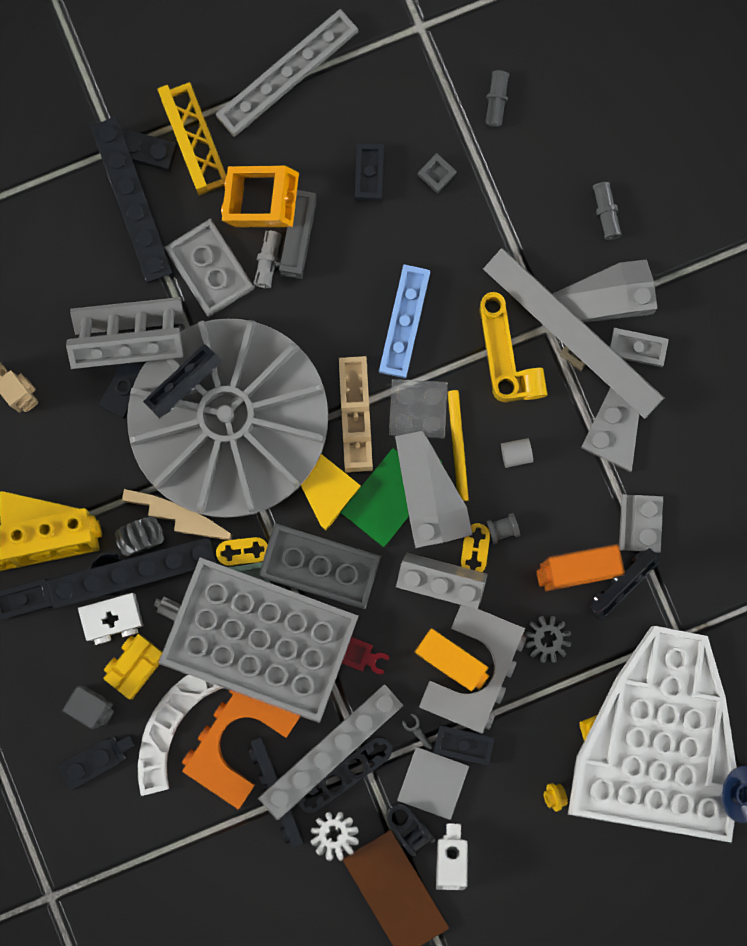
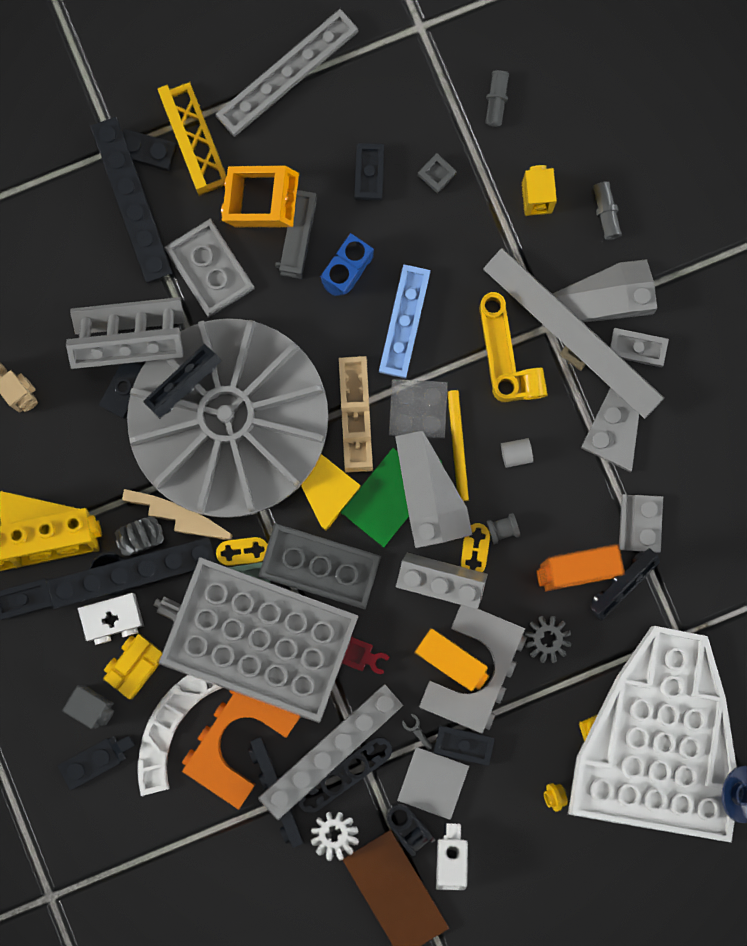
light grey pin [253,230,283,288] -> none
none -> blue piece [320,233,374,296]
none -> yellow brick [522,165,557,216]

